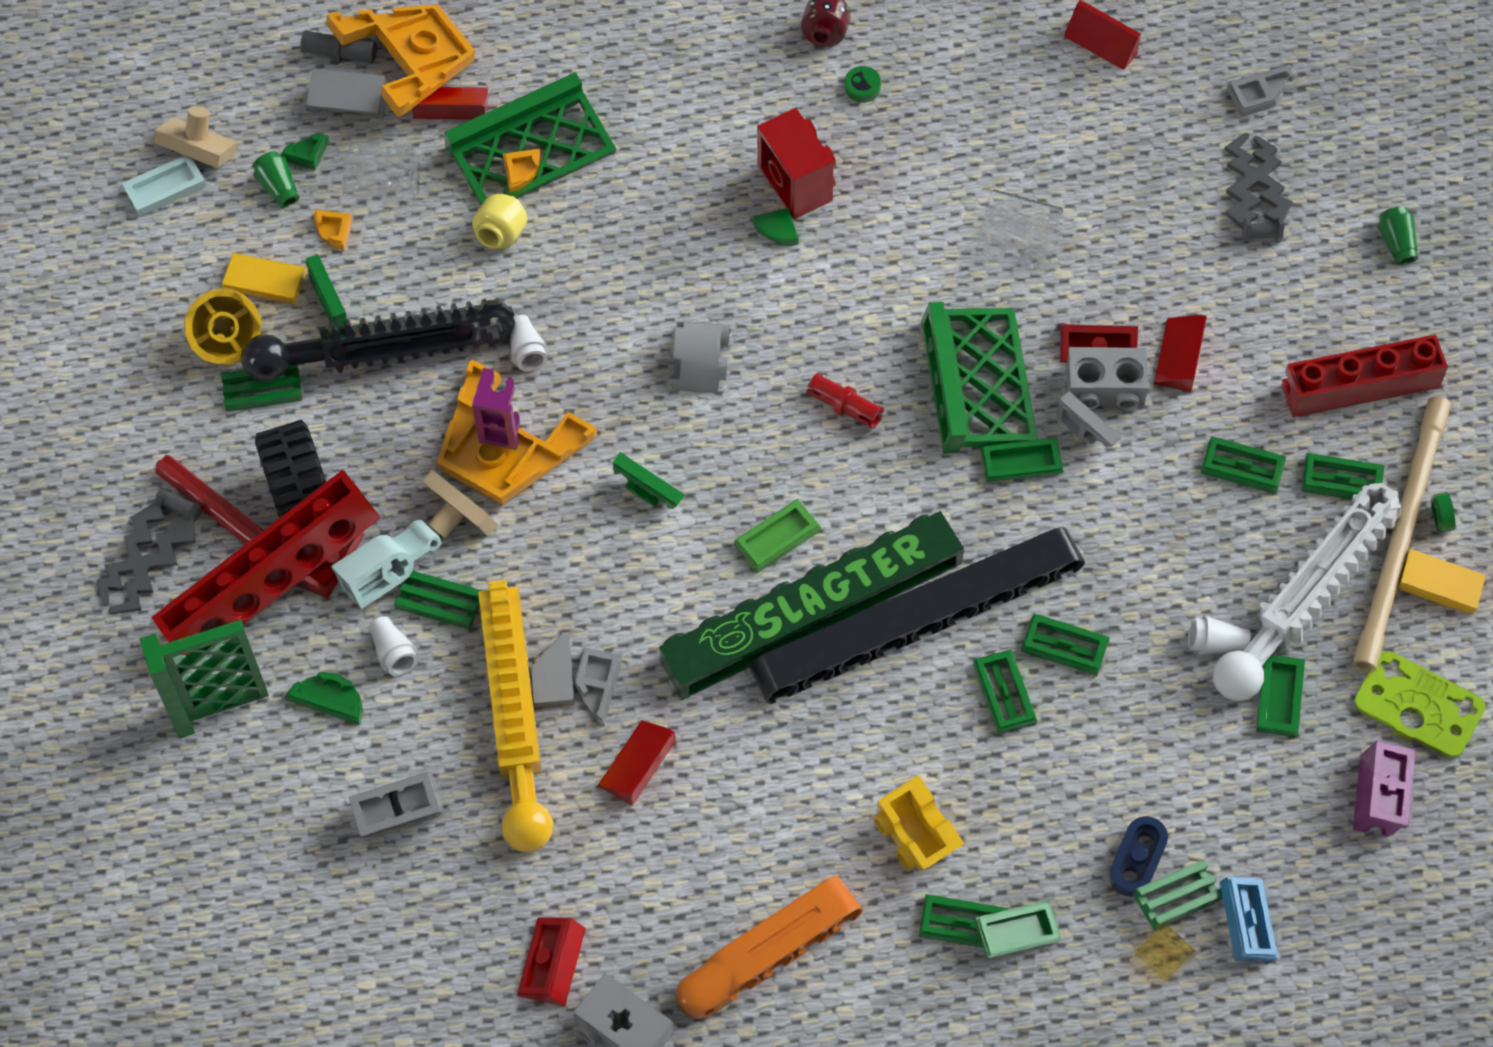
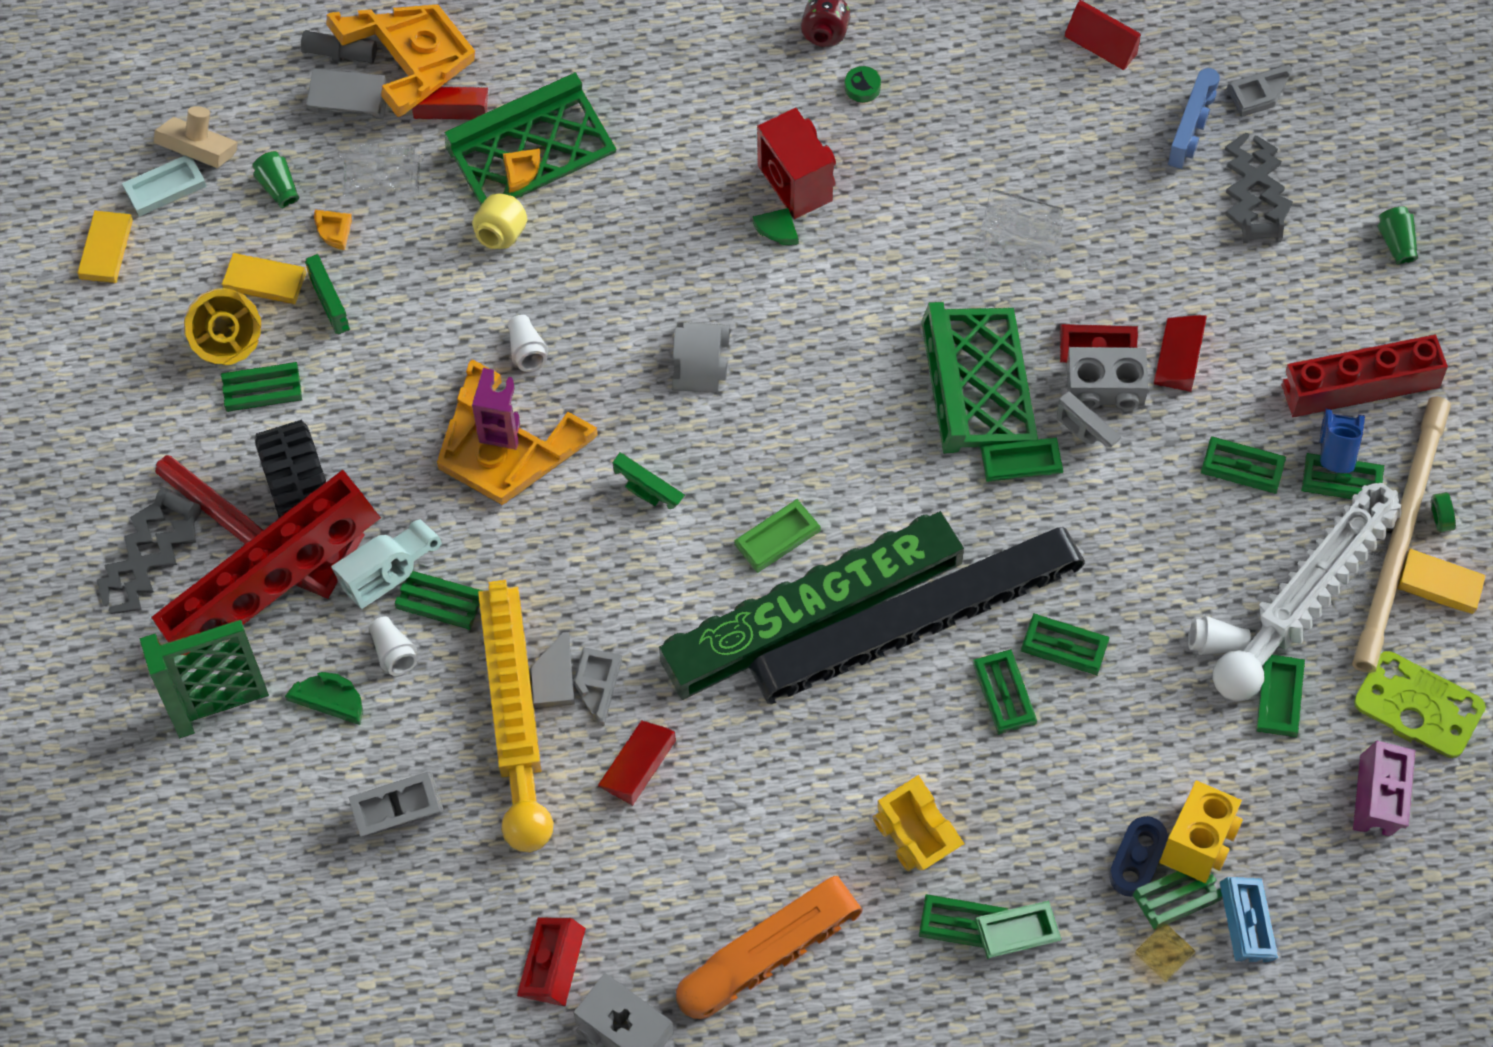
black gear [241,298,515,382] -> none
green tile [280,134,329,170] -> none
tan tile [422,469,499,539] -> none
red pin [806,373,884,429] -> none
none -> yellow tile [77,210,133,283]
none -> yellow brick [1159,780,1243,883]
none -> medium blue plate [1168,68,1220,169]
none -> blue piece [1319,409,1365,473]

